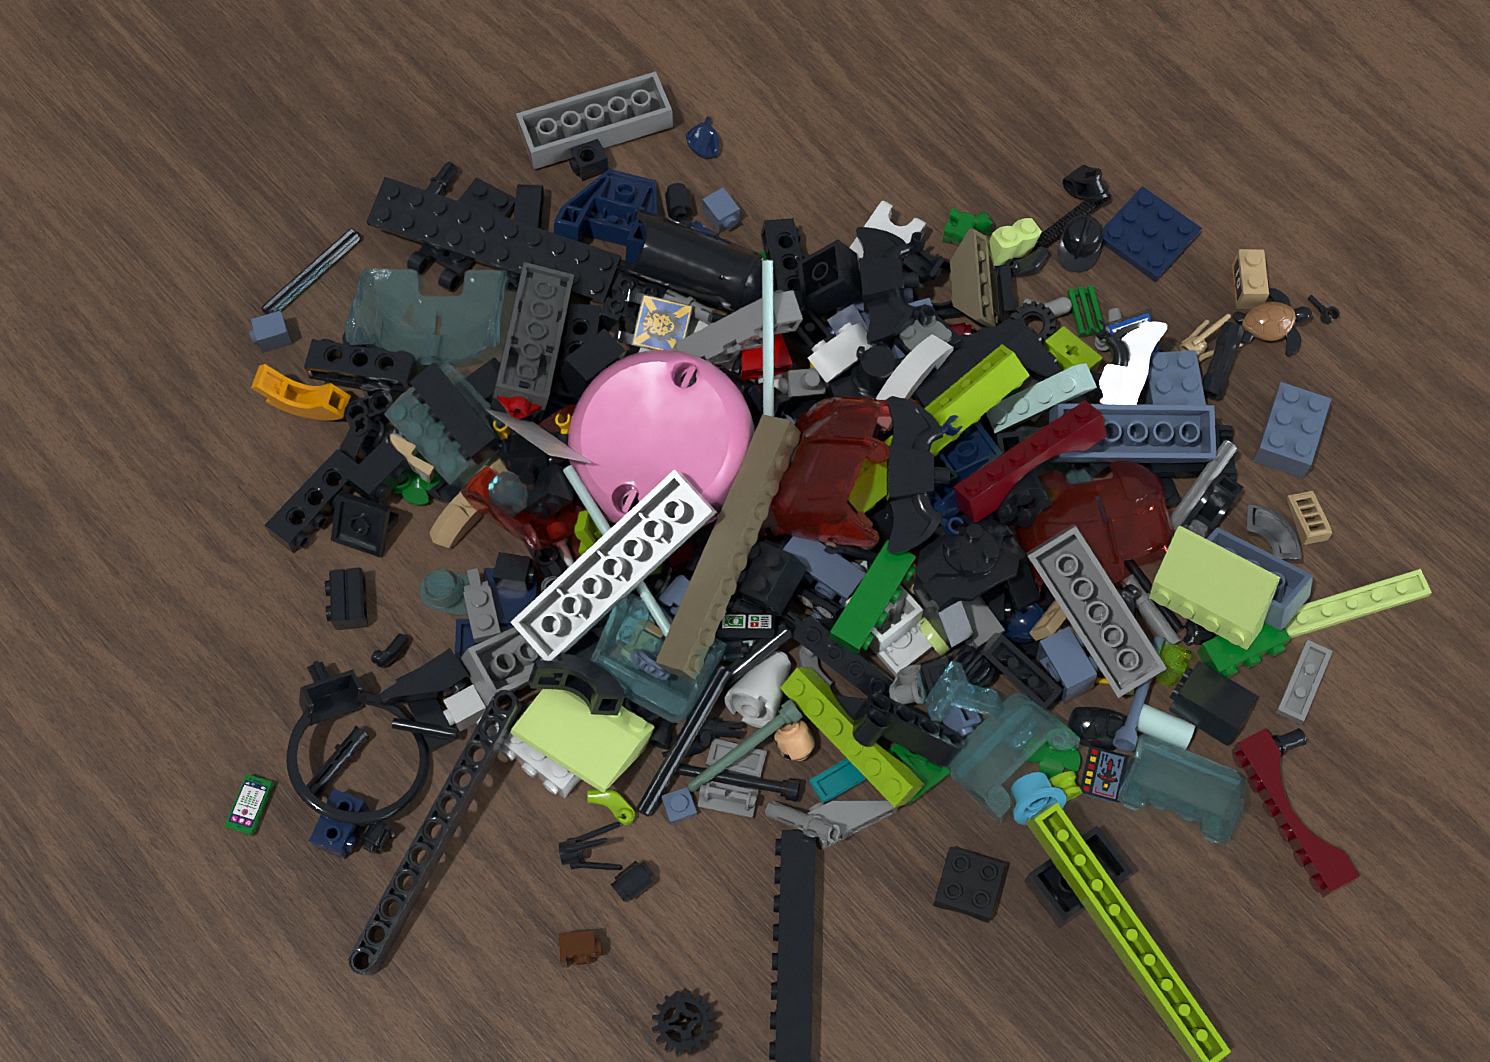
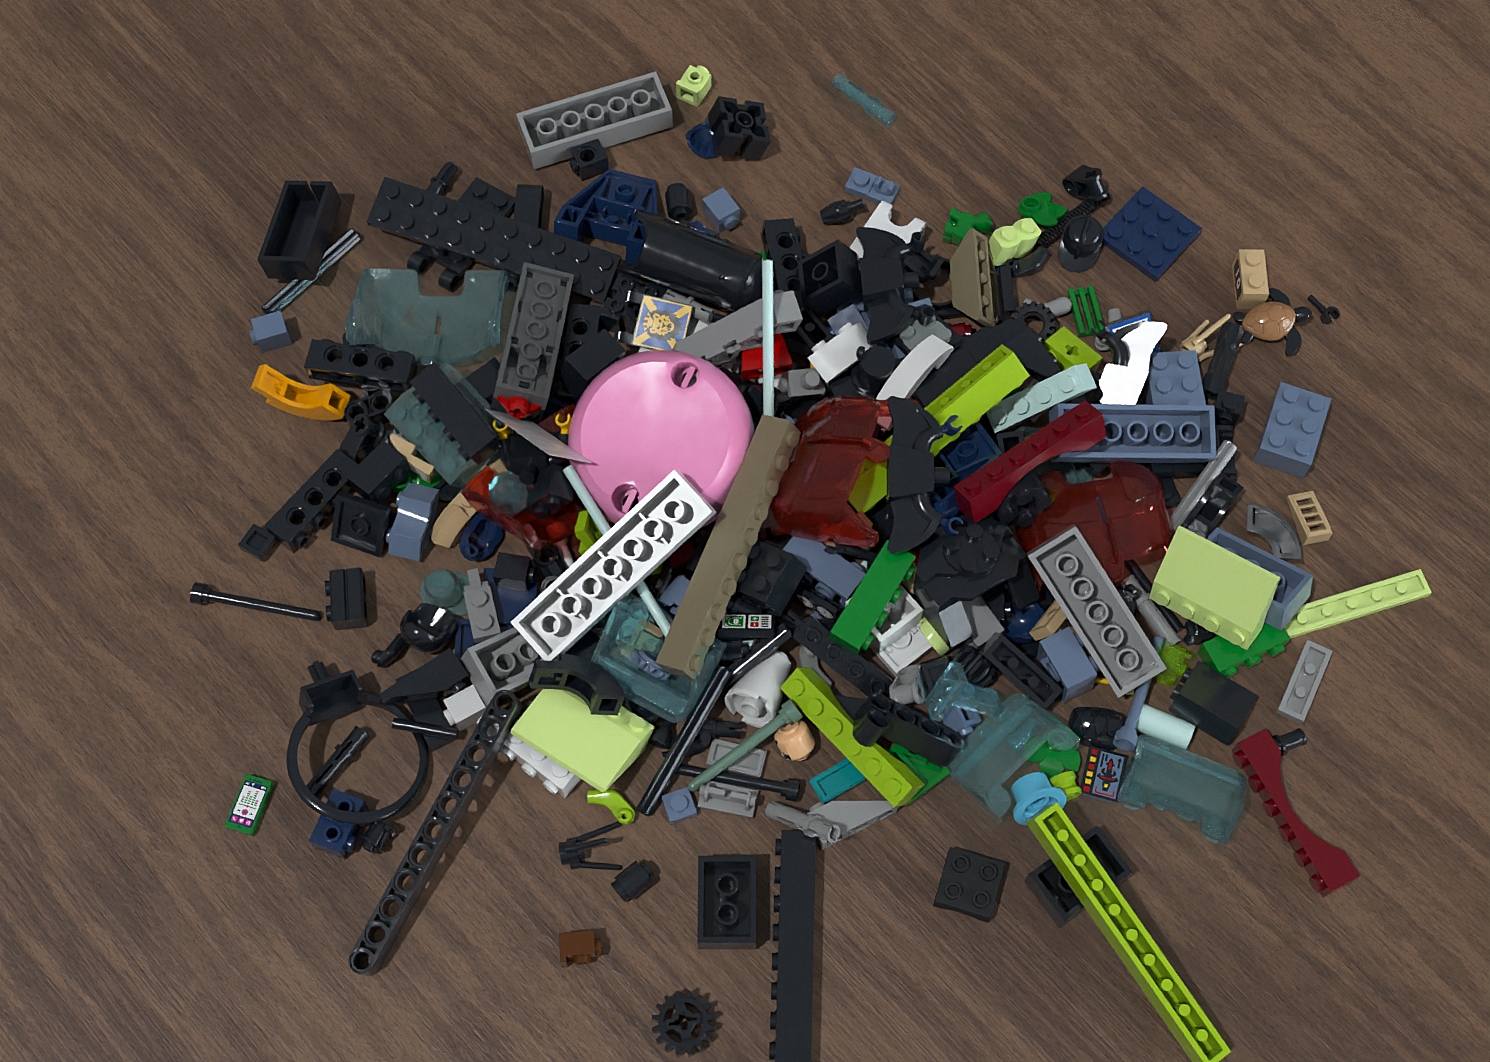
none -> black piece [190,582,321,621]
none -> black plate [238,524,277,561]
none -> black piece [257,180,342,280]
none -> sand blue brick [386,483,439,561]
none -> black piece [400,603,458,654]
none -> dark blue arm [459,510,503,561]
none -> yellowish green brick [676,65,711,107]
none -> black brick [697,856,756,950]
none -> black brick [708,96,771,160]
none -> black piece [820,199,864,224]
none -> clear light blue pin [832,73,896,127]
none -> sand blue plate [844,167,900,205]
none -> green plate [1018,192,1068,226]
none -> black brick [1212,390,1245,431]

